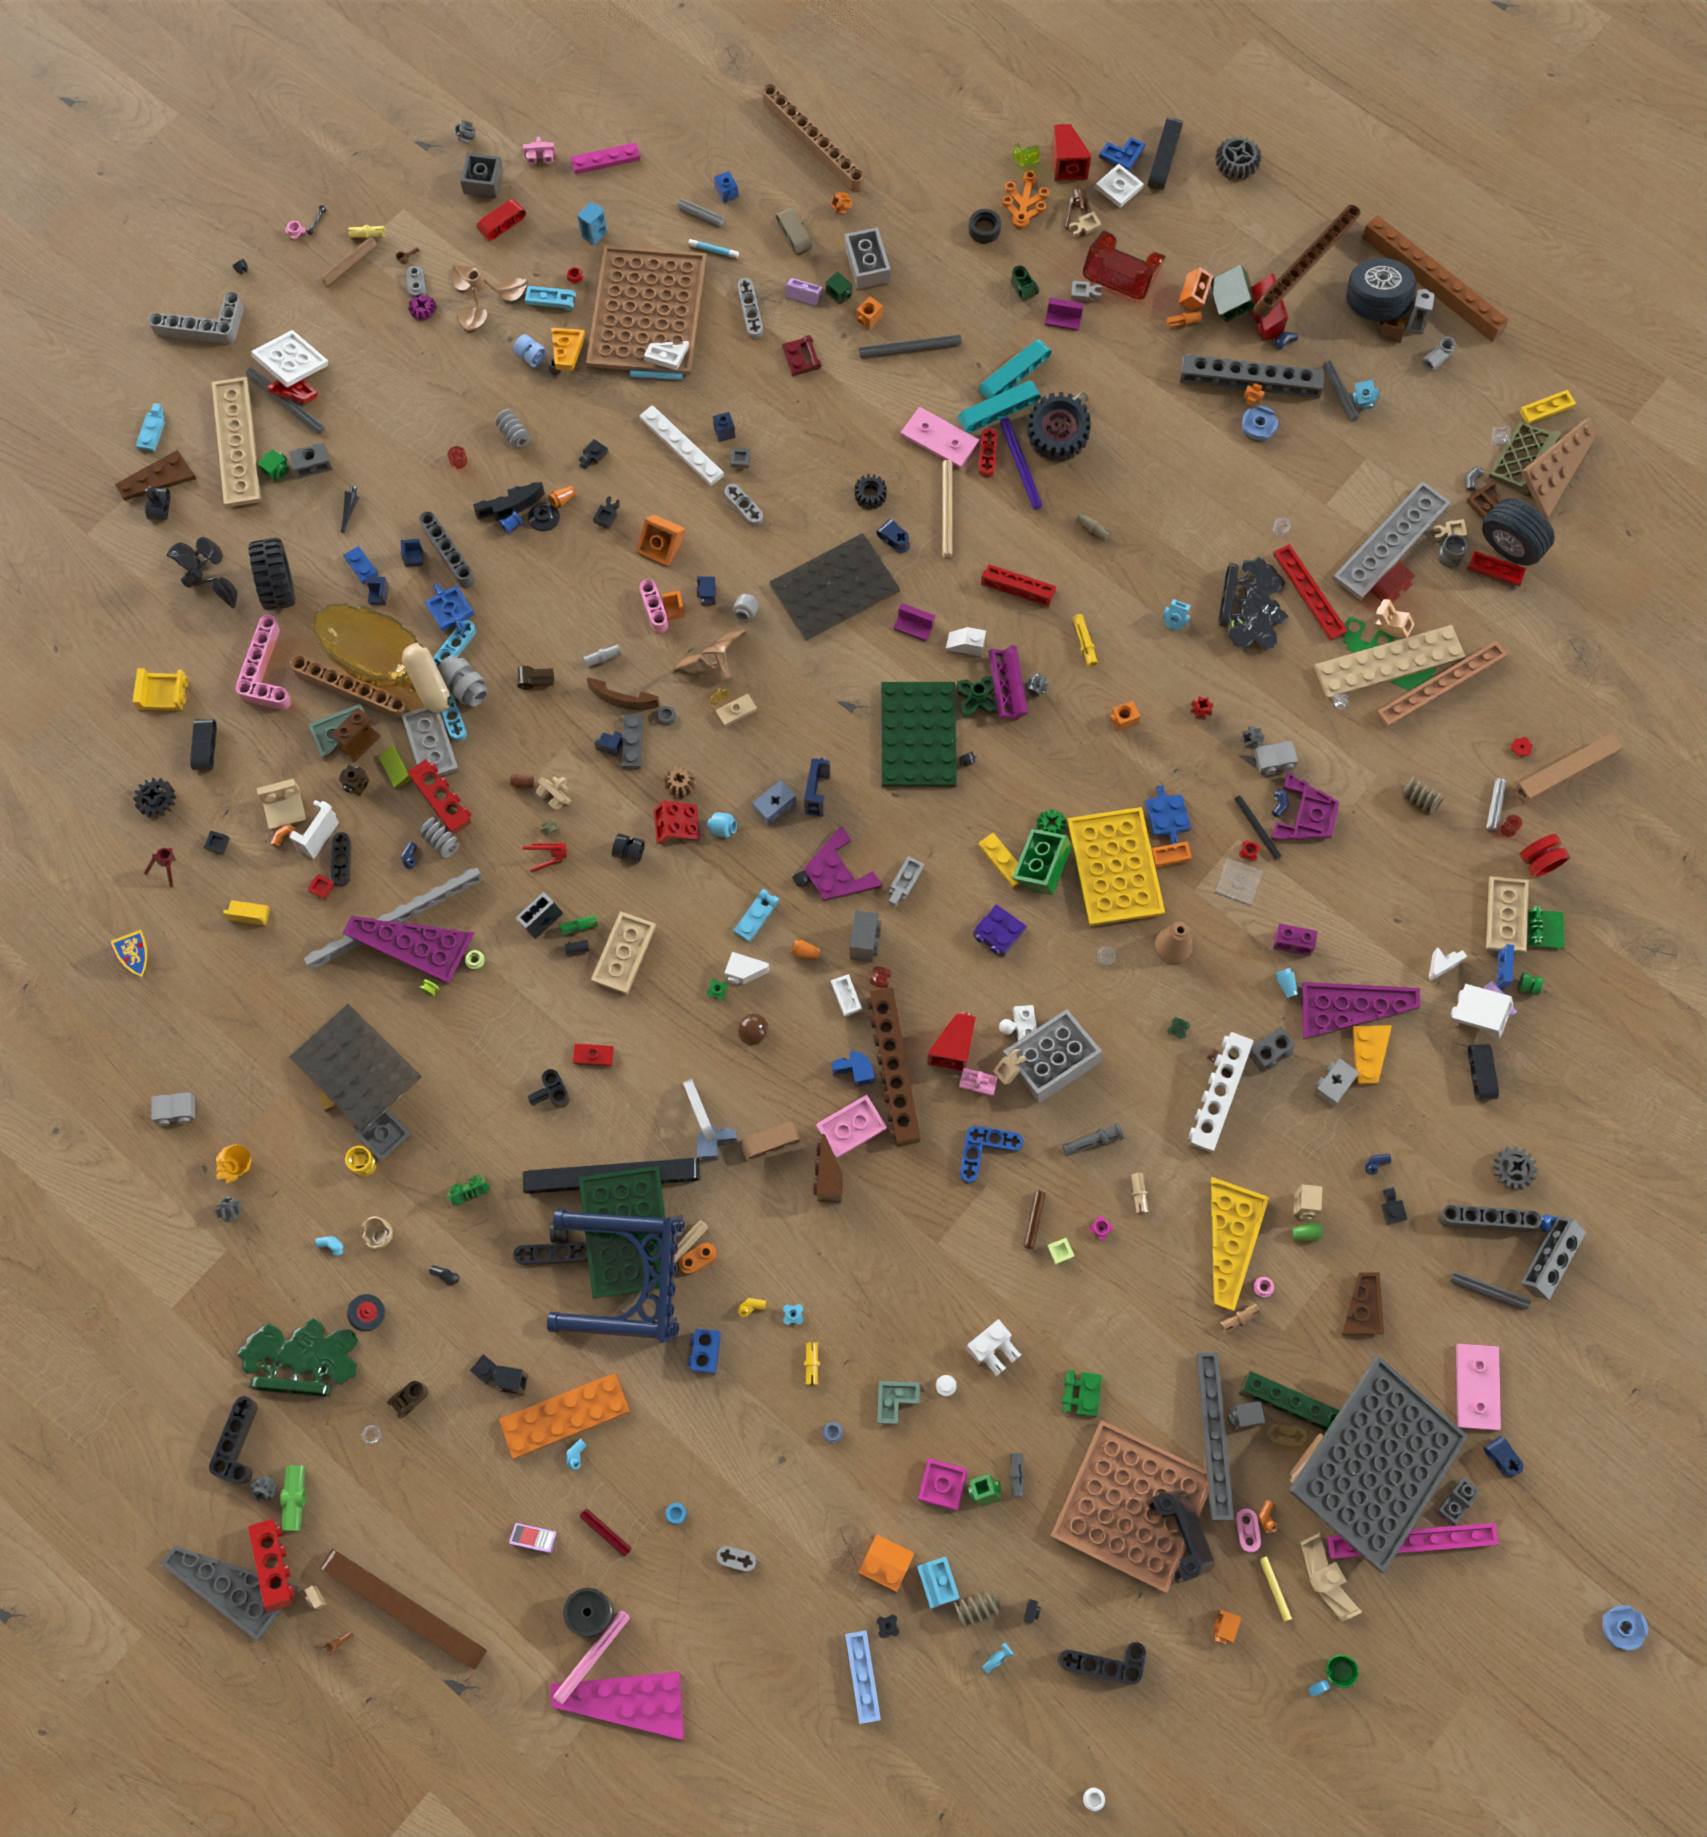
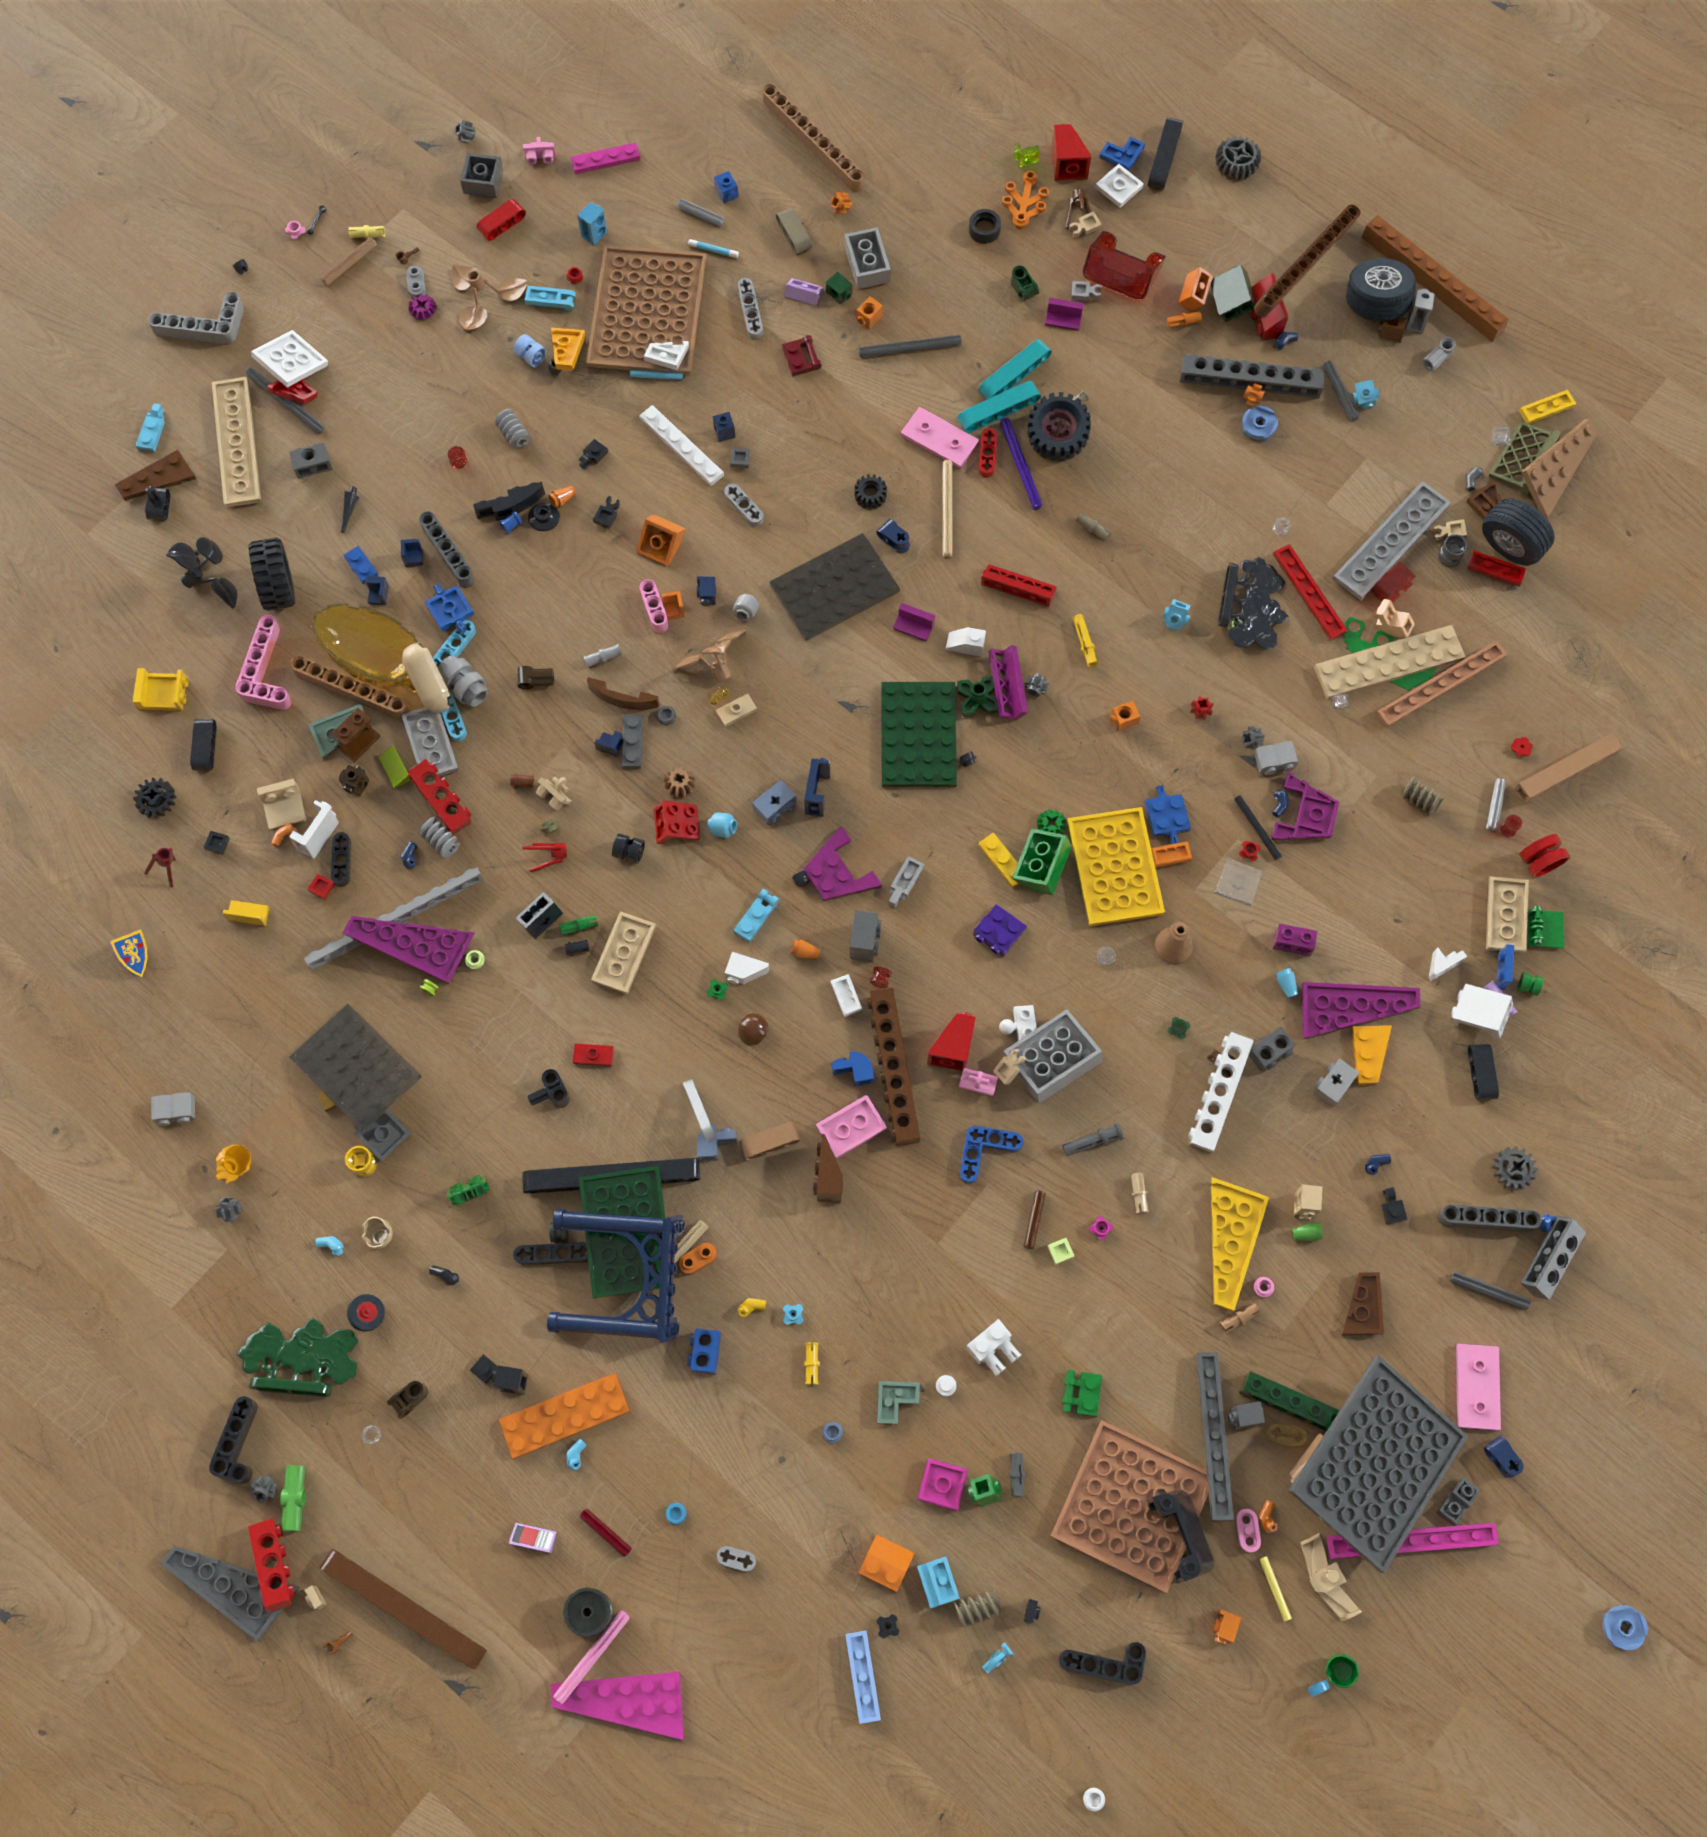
green brick [257,449,289,482] -> none

